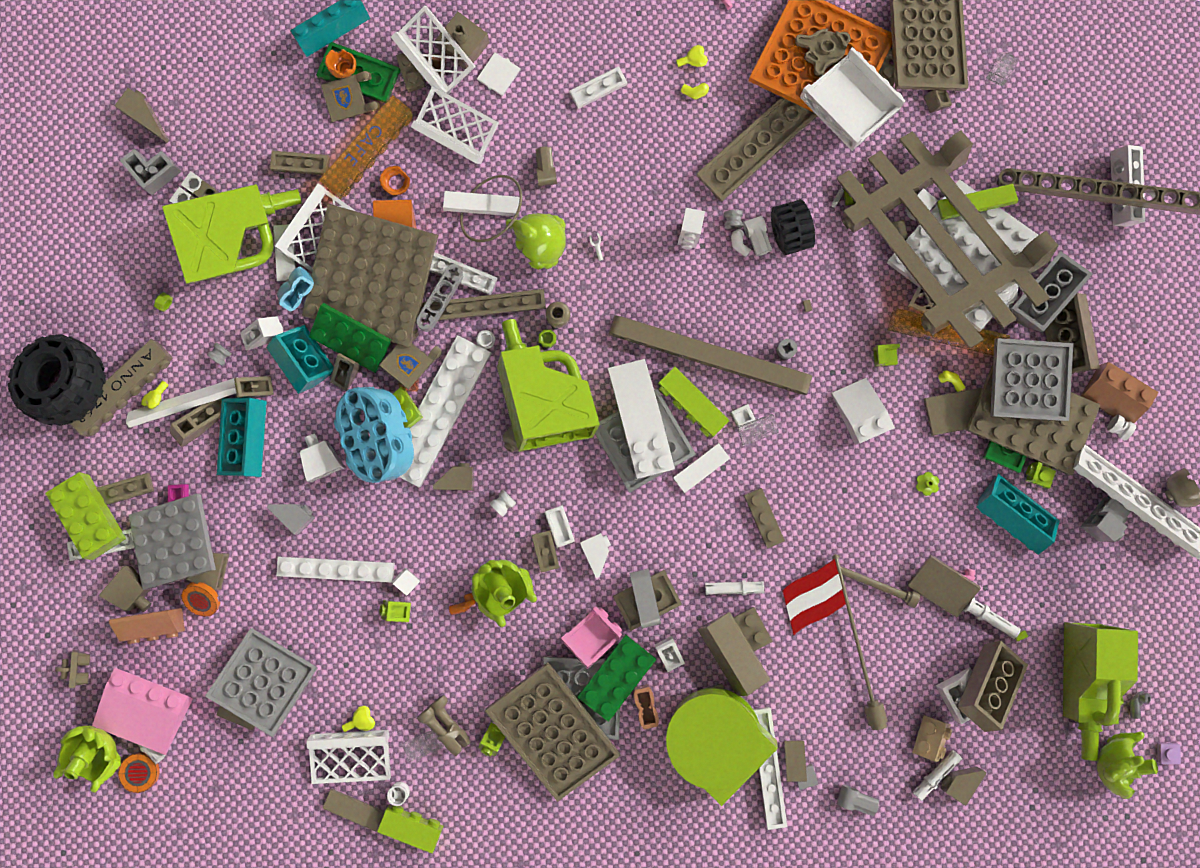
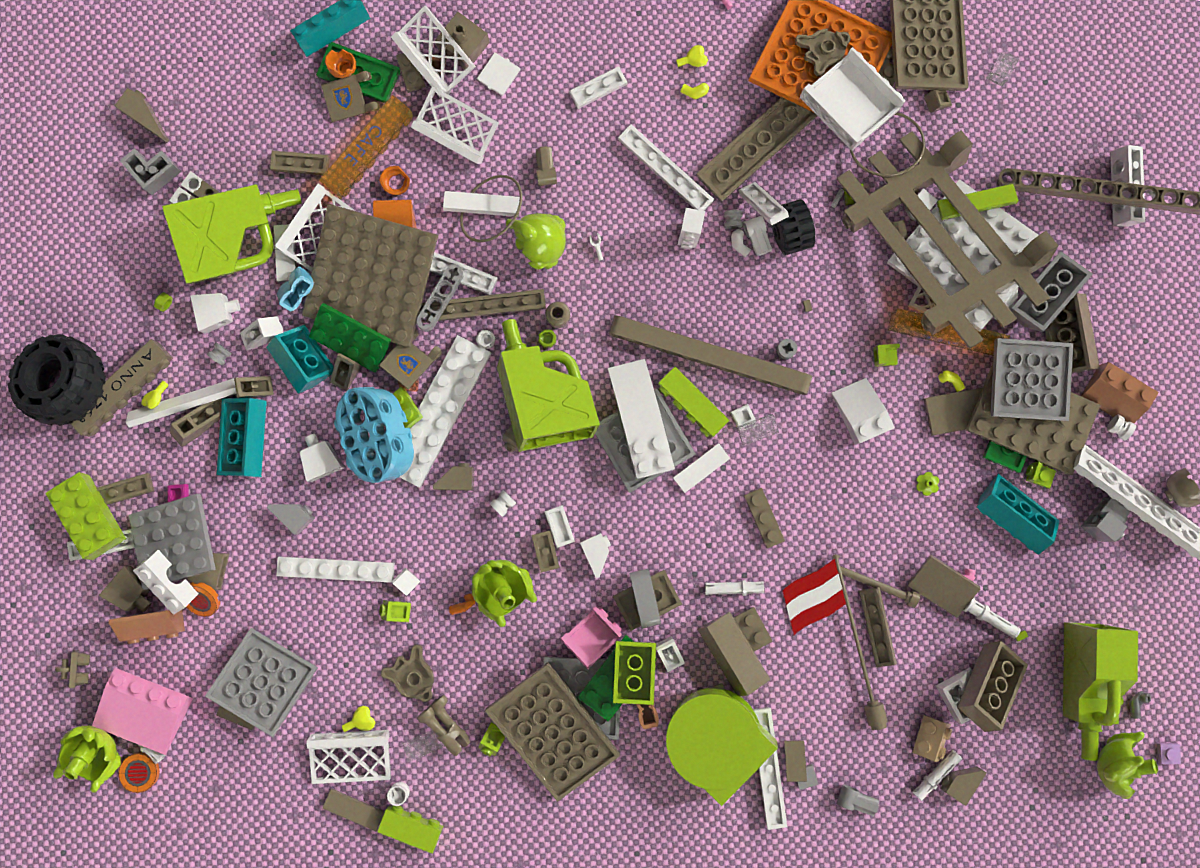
none -> white arch [133,550,199,615]
none -> white torso [190,293,240,334]
none -> dark tan tile [381,644,434,702]
none -> lime brick [613,641,656,705]
none -> white plate [618,124,714,211]
none -> white tile [739,182,789,225]
none -> dark tan piece [850,112,925,177]
none -> dark tan tile [859,587,897,667]

